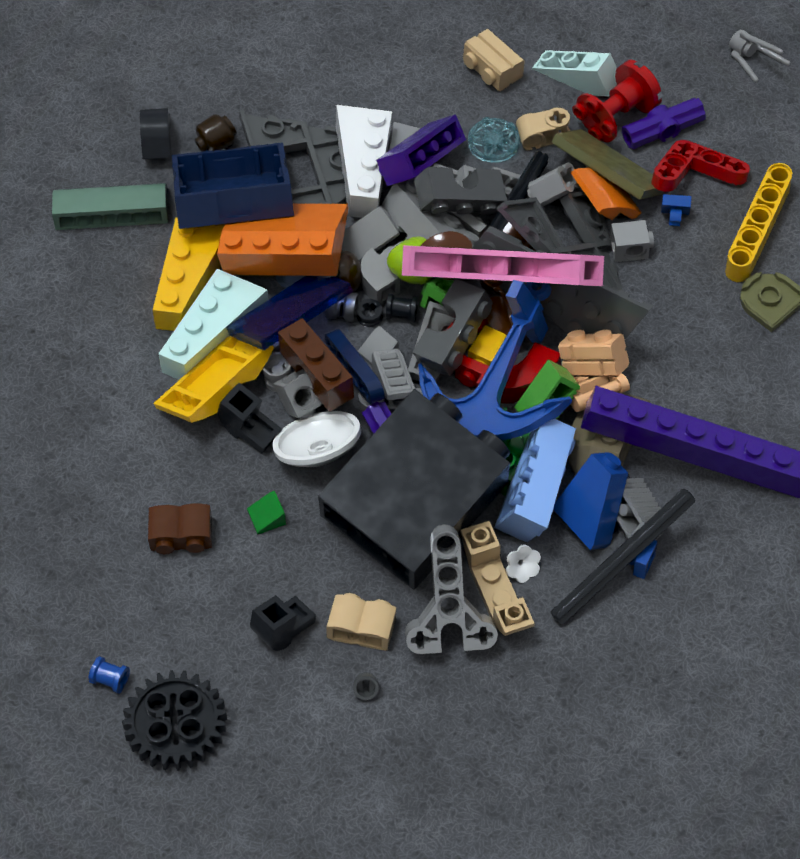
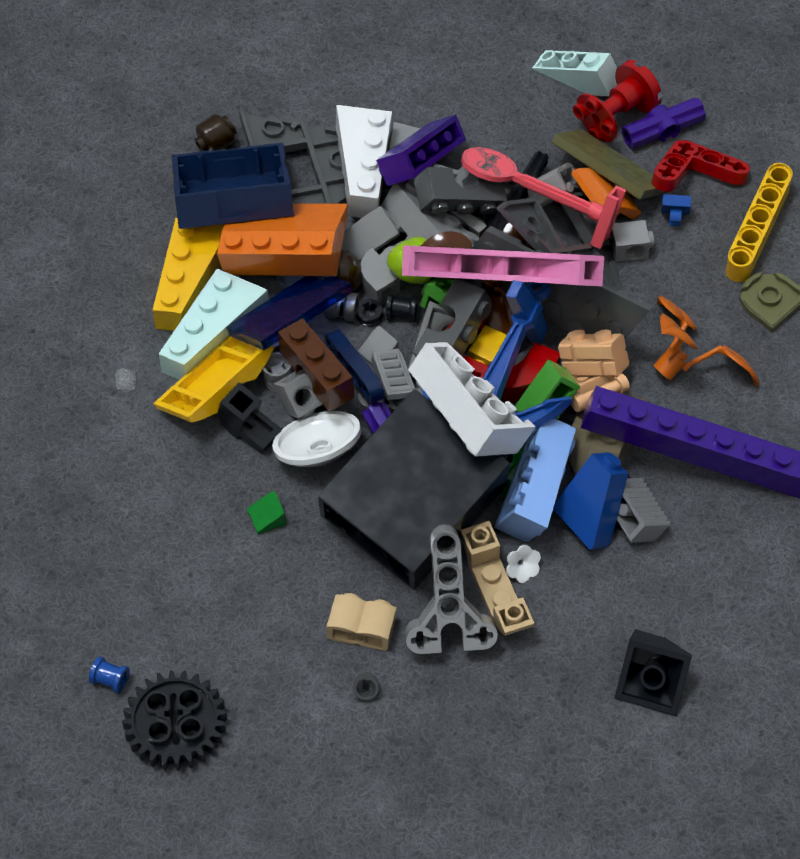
sand green brick [52,183,168,230] -> none
black brick [140,108,171,159] -> none
reddish brown brick [148,503,212,554] -> none
black brick [250,595,317,651] -> none
tan brick [463,29,525,92] -> none
clear light blue wheel [468,117,520,163] -> none
tan piece [516,108,570,150] -> none
black axle [551,489,695,625] -> none
blue tile [629,540,658,579] -> none
light grey plant [729,30,790,82] -> none
none -> clear hinge [114,369,138,393]
none -> white wedge [408,342,536,456]
none -> coral piece [461,147,626,249]
none -> black slope [615,629,692,716]
none -> orange plant [653,295,759,388]

